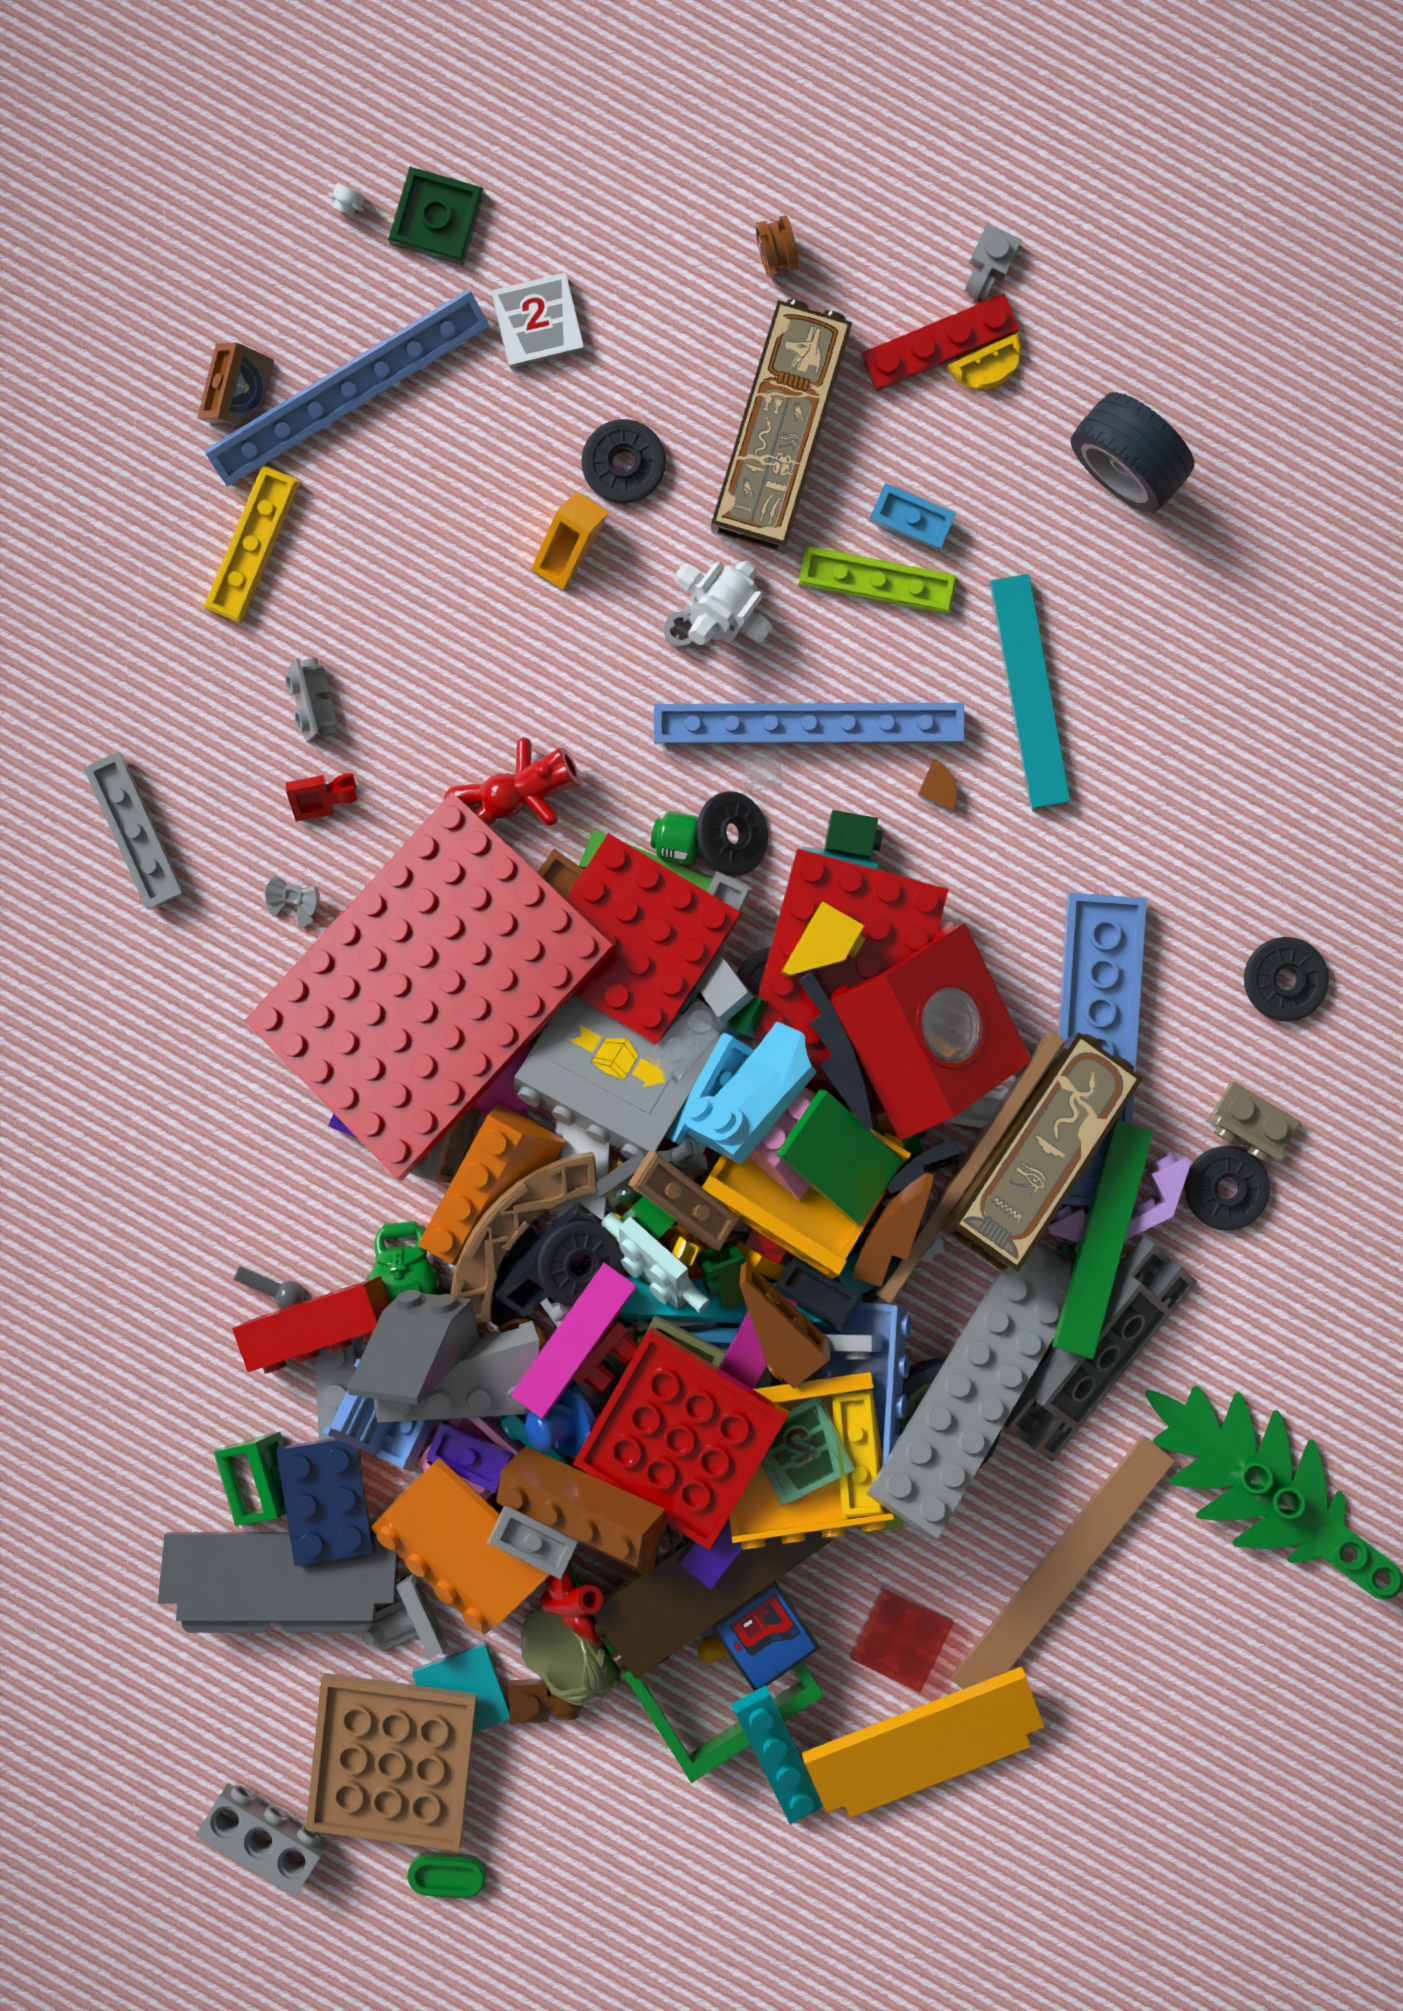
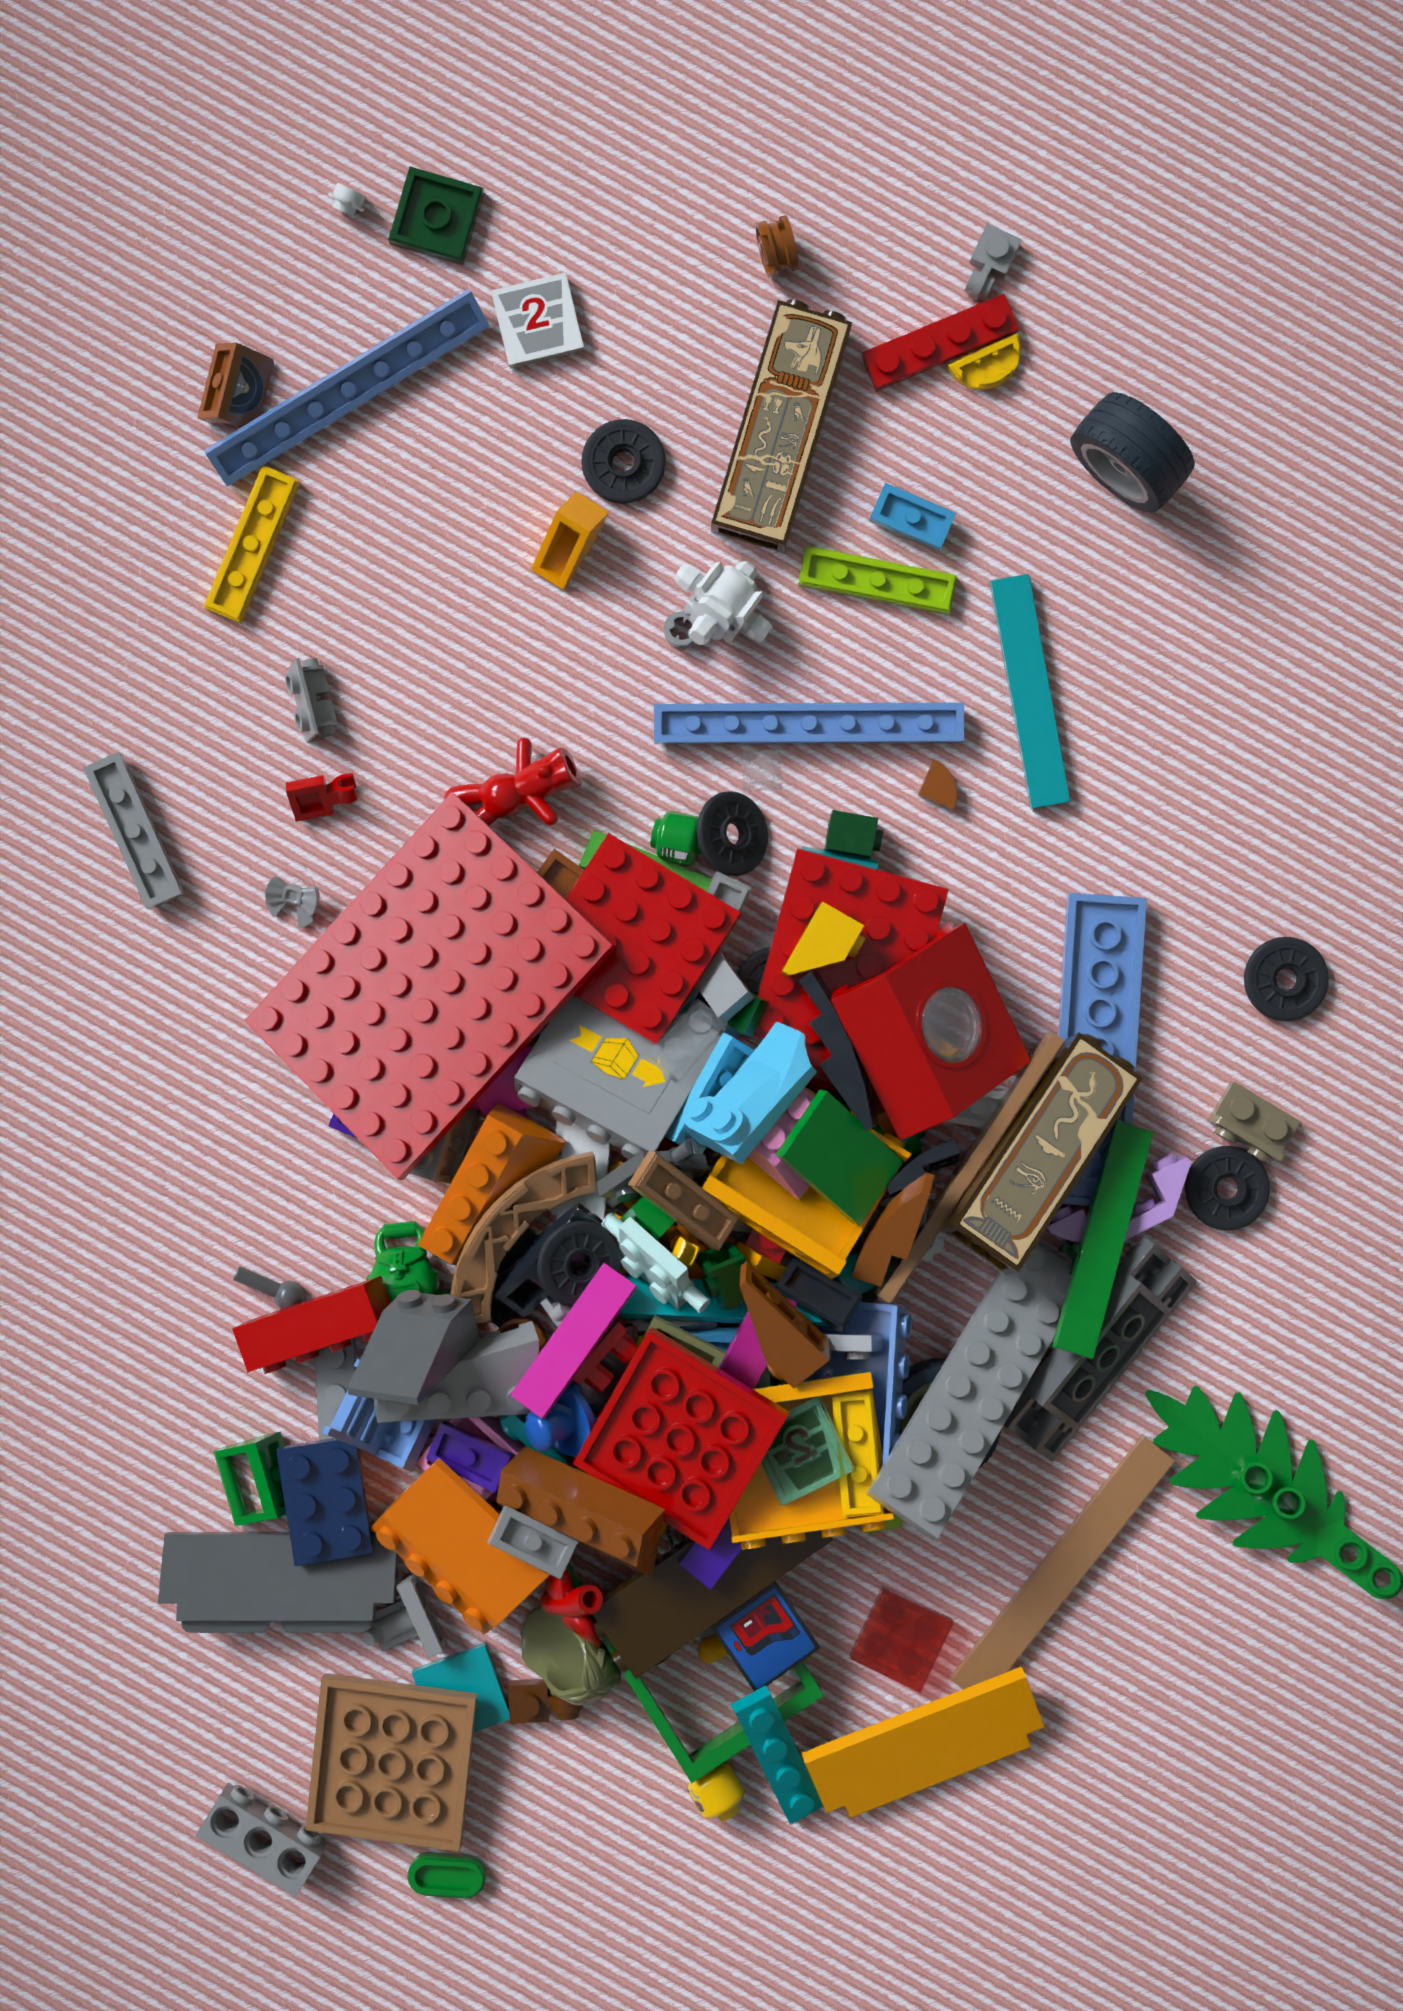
none -> yellow head [687,1762,745,1822]

